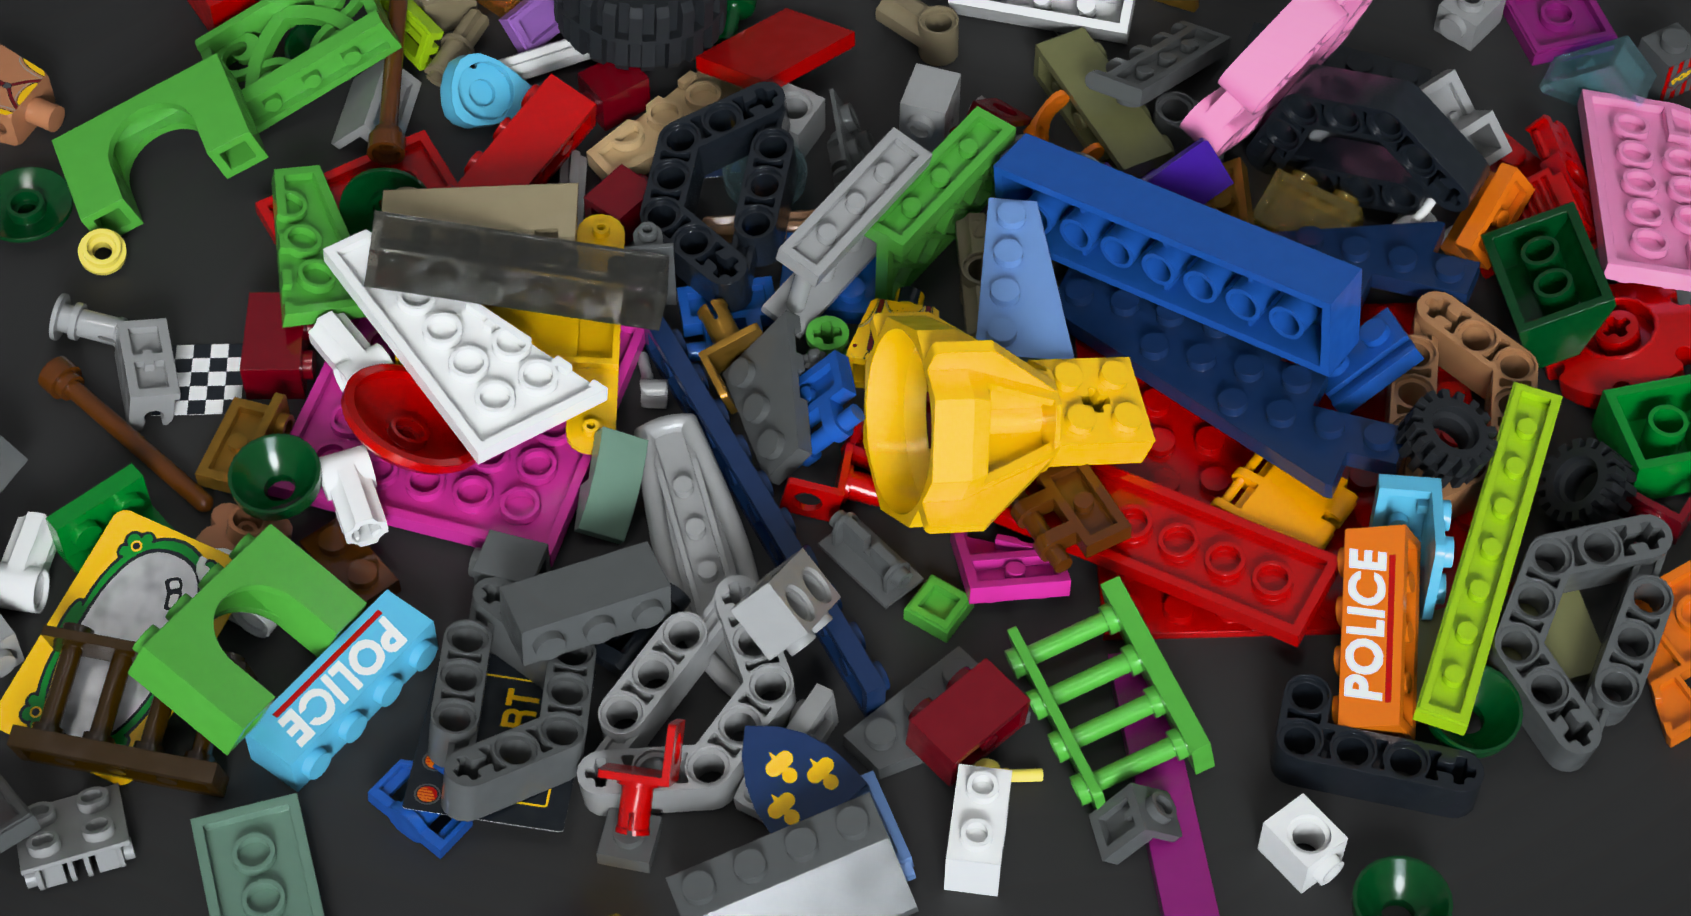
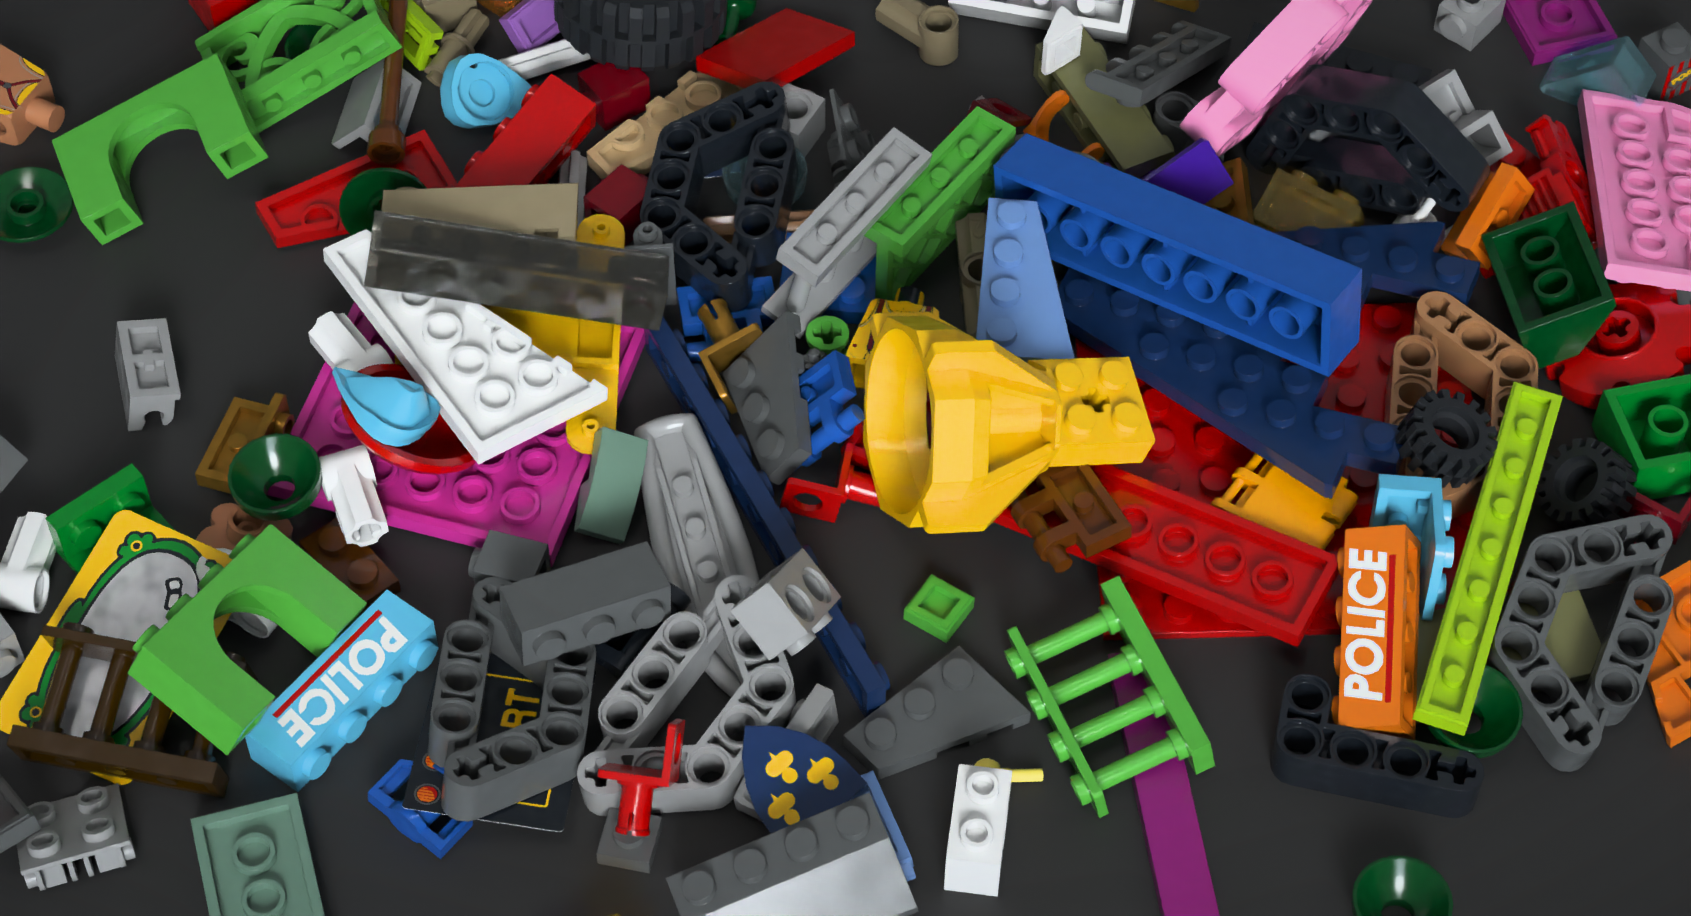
reddish brown piece [38,356,214,512] -> none
light grey pin [49,293,128,347] -> none
light yellow plate [78,228,127,275] -> none
sticker [152,343,243,416] -> none
dark red brick [240,292,316,399] -> none
bright green wing [271,165,366,328] -> none
light grey hand [638,352,668,409] -> none
dark grey hinge [818,510,924,609] -> none
light grey brick [899,63,961,153] -> none
dark red brick [905,658,1031,787] -> none
dark pink wing [950,532,1071,604] -> none
dark grey bracket [1089,783,1182,865] -> none
white brick [1257,793,1348,894] -> none
blue plate [1325,307,1424,414] -> none
none -> medium azure piece [332,367,441,447]
none -> white slope [1041,5,1083,76]

